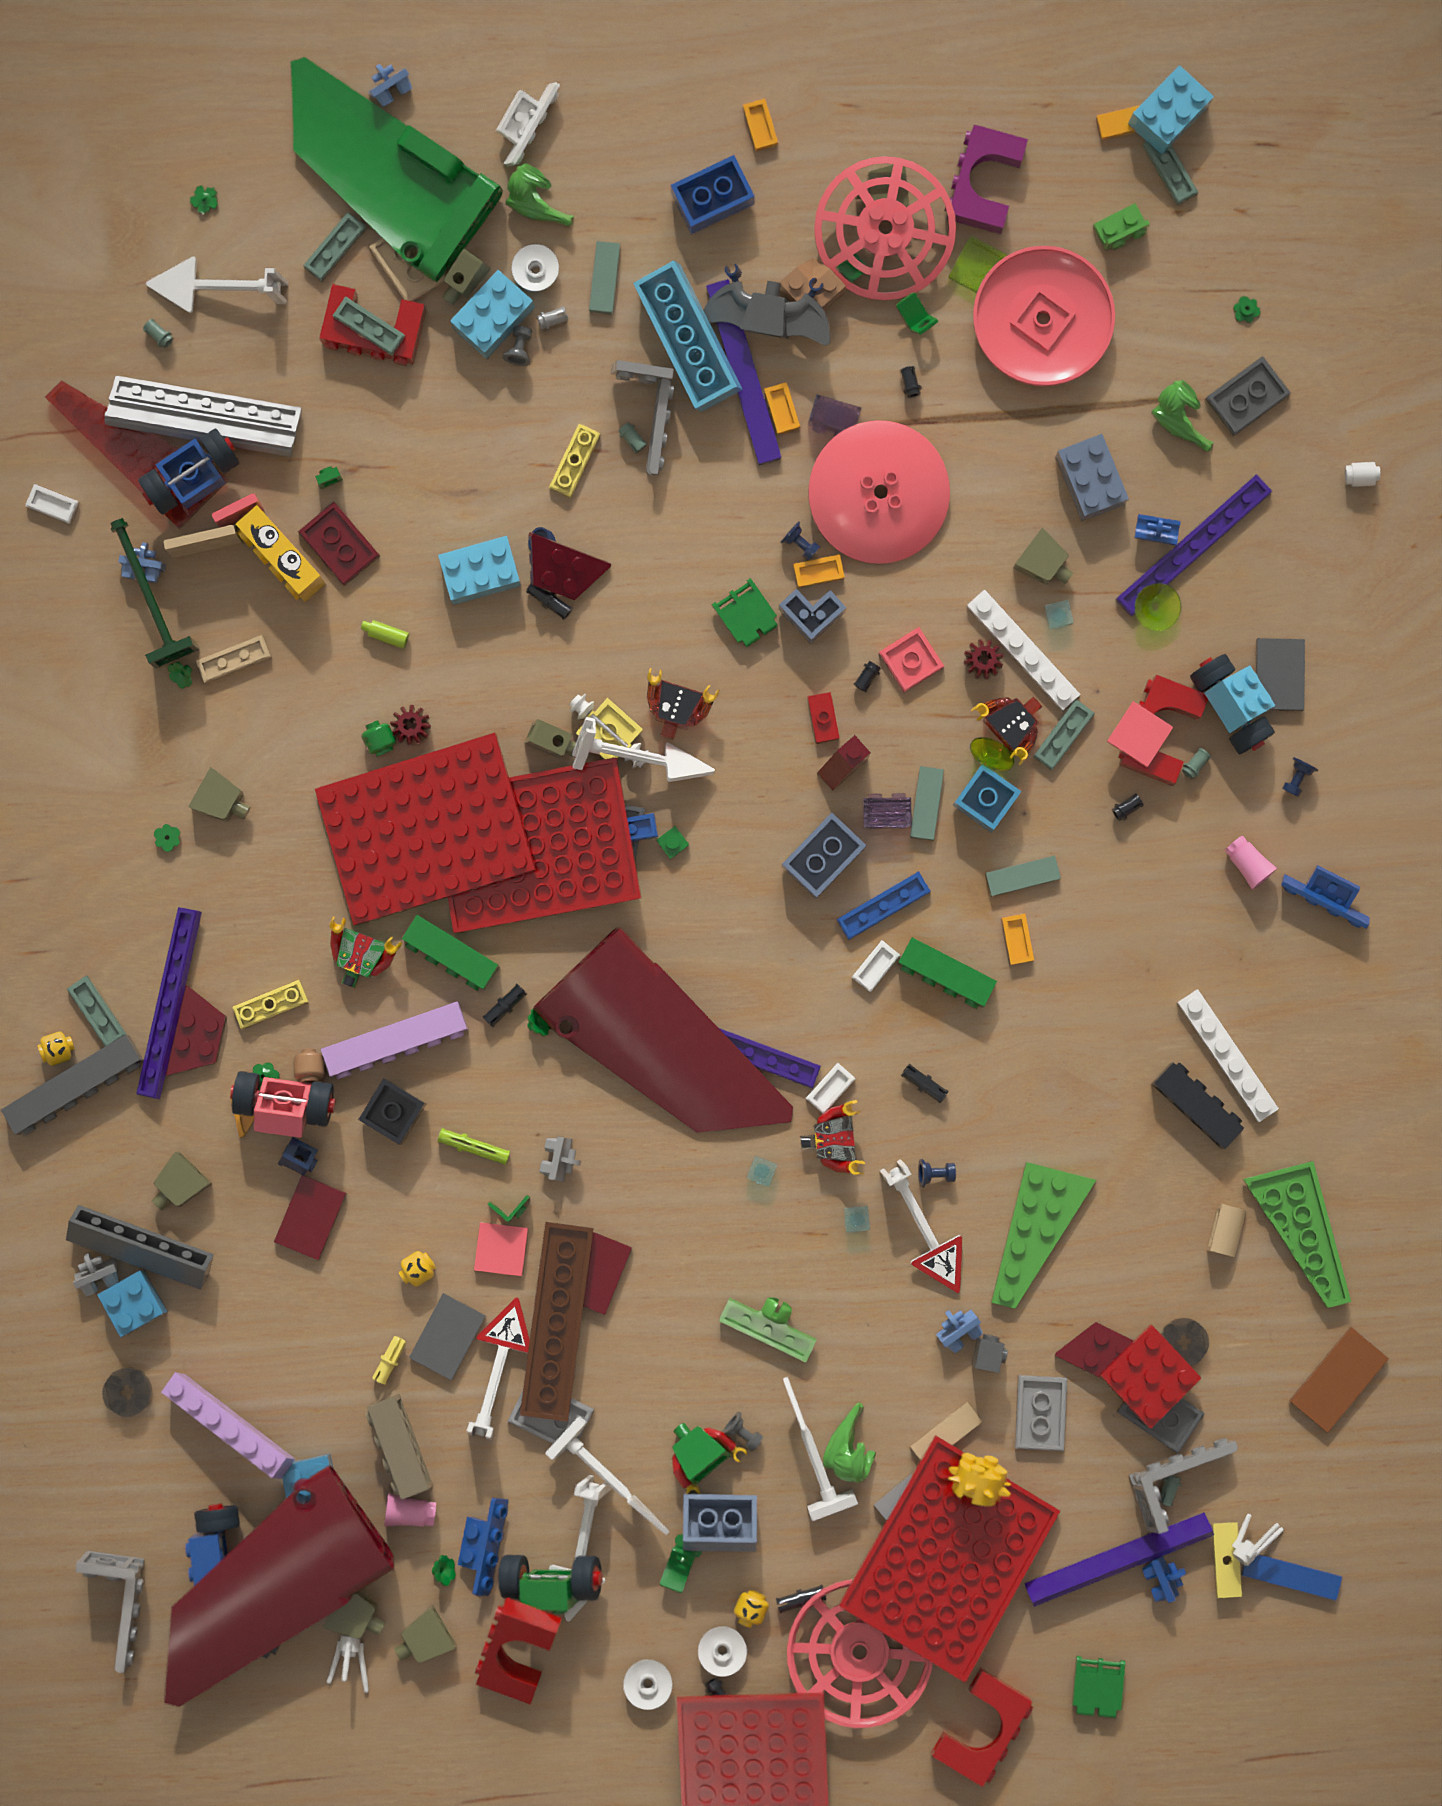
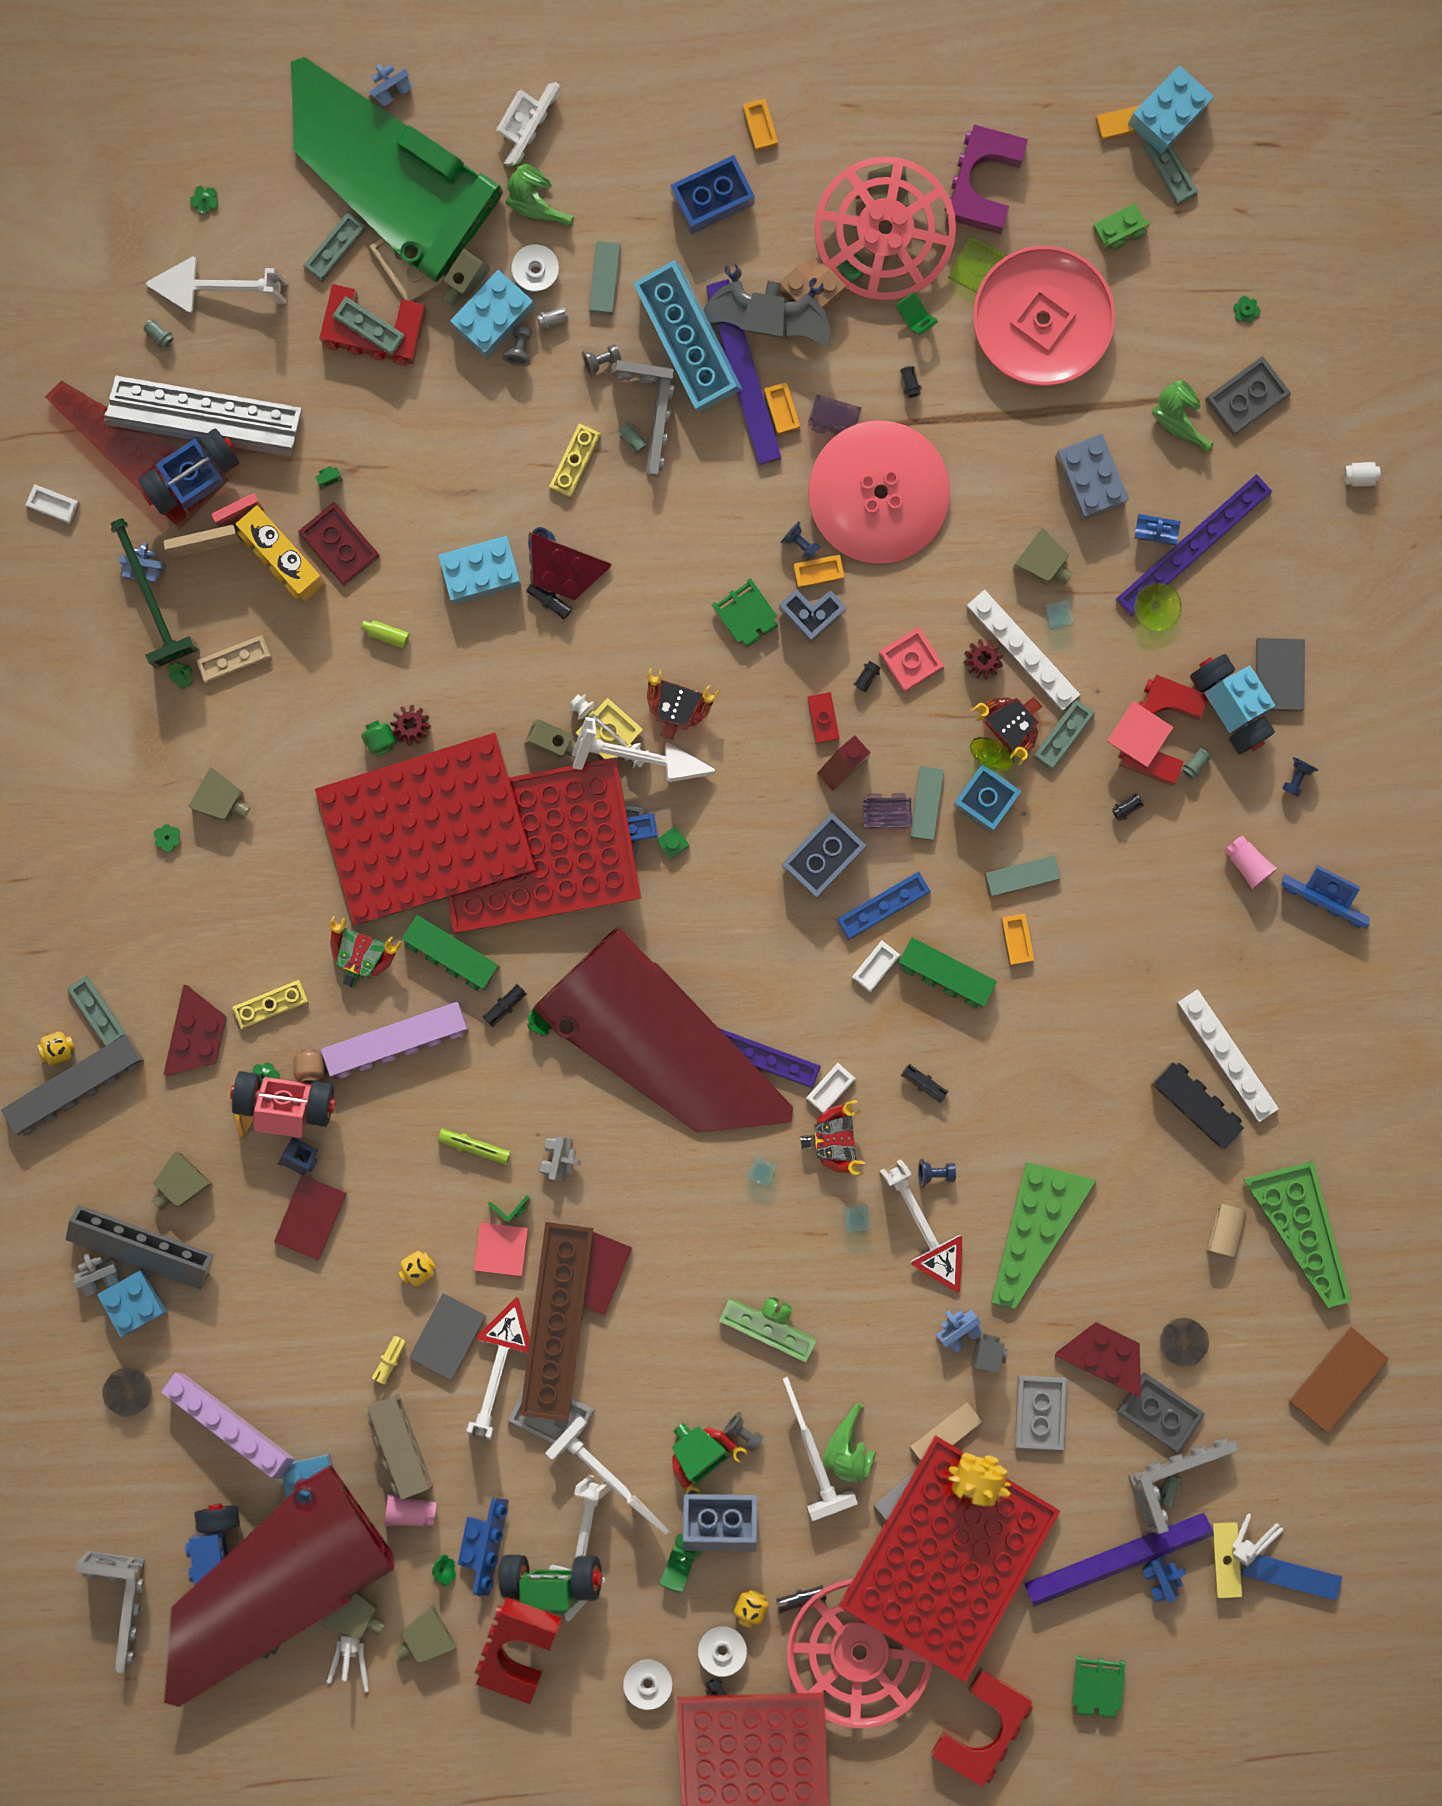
dark purple tile [136,907,202,1099] -> none
black brick [358,1078,427,1145] -> none
red plate [1099,1325,1202,1429] -> none
none -> dark grey piece [582,344,621,378]

